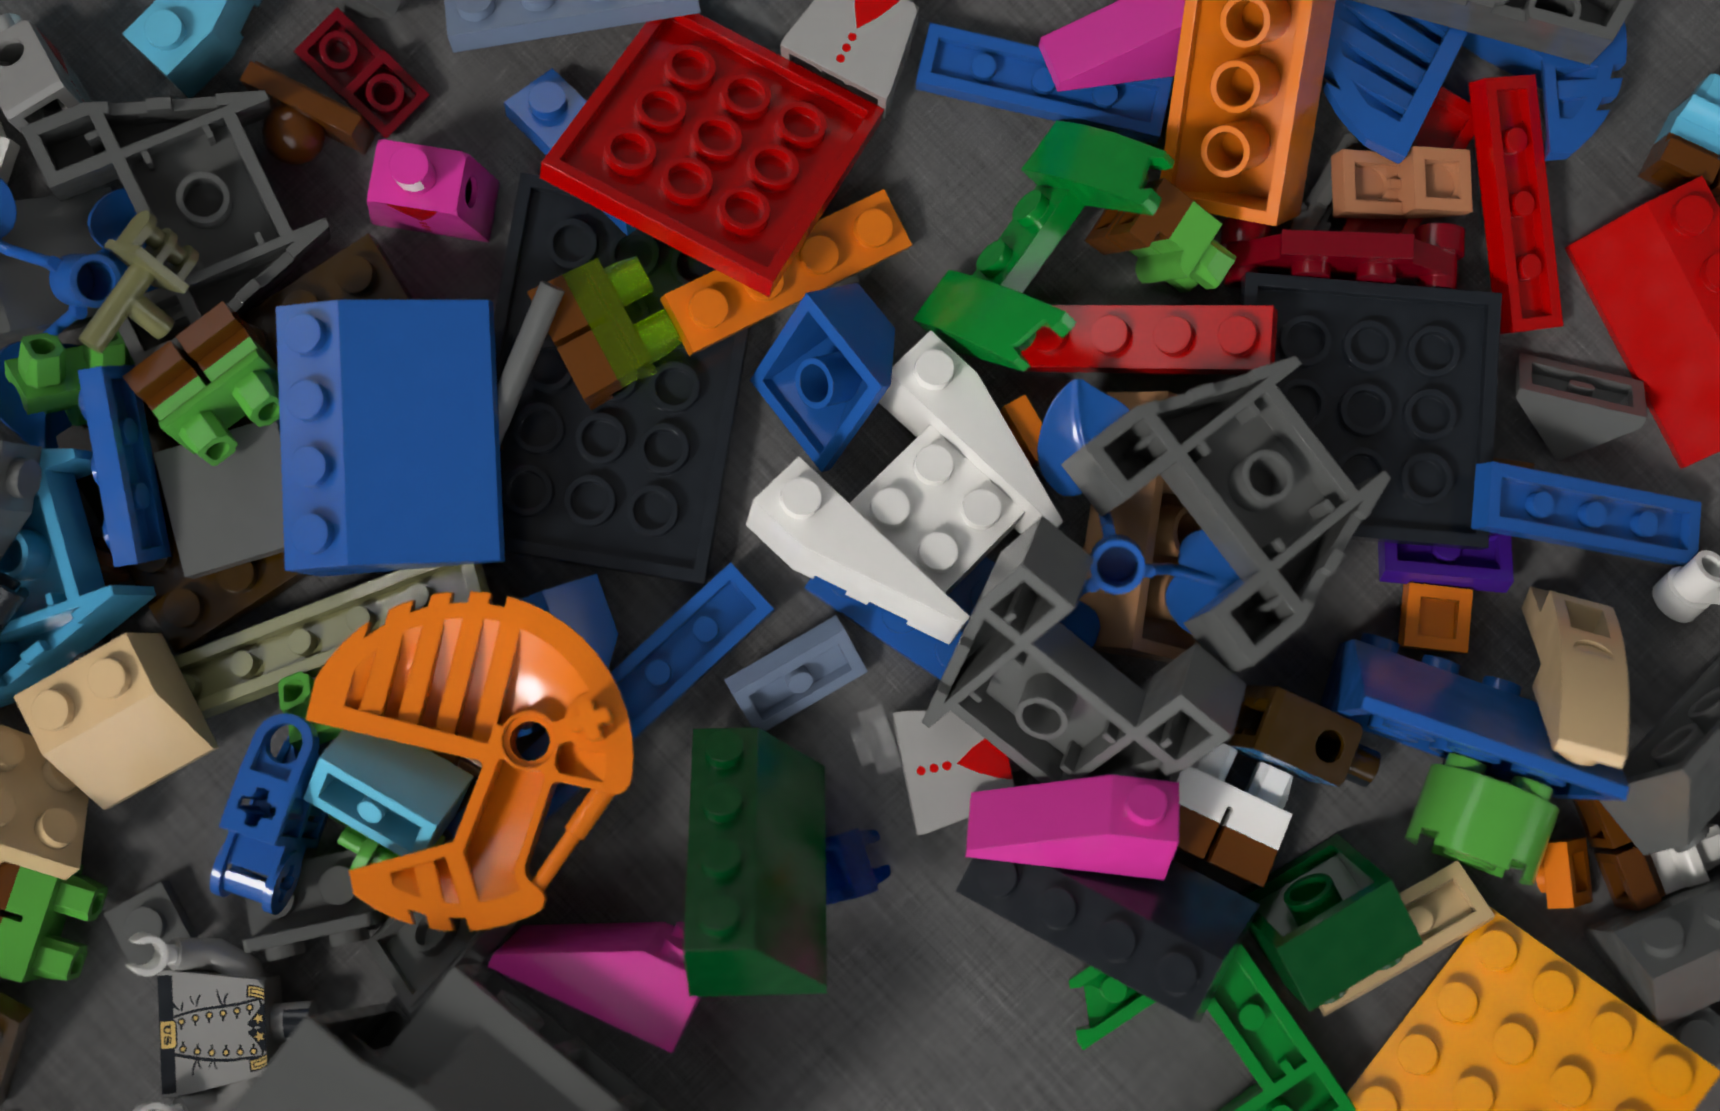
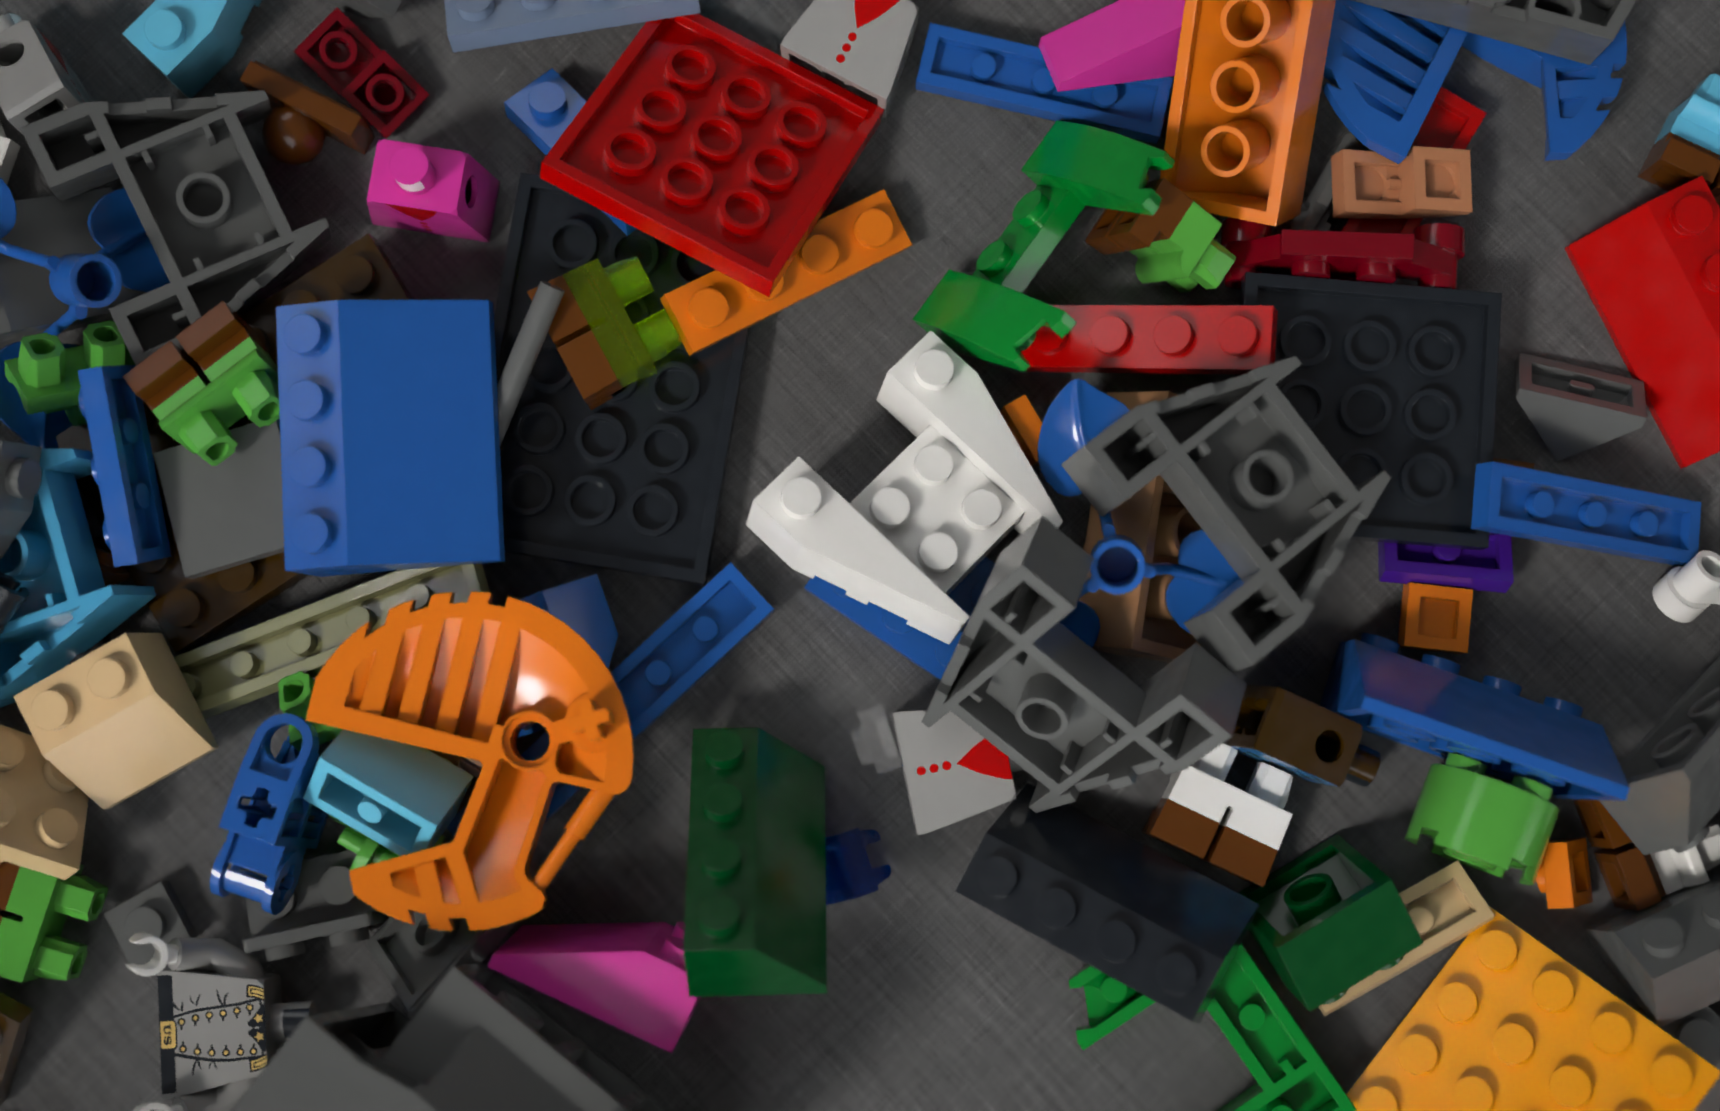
olive arm [78,210,199,354] -> none
sand blue plate [725,615,868,731] -> none
blue slope [750,283,895,472] -> none
dark pink slope [965,775,1179,880] -> none
red plate [1468,74,1563,335] -> none
tan slope [1521,586,1629,769] -> none

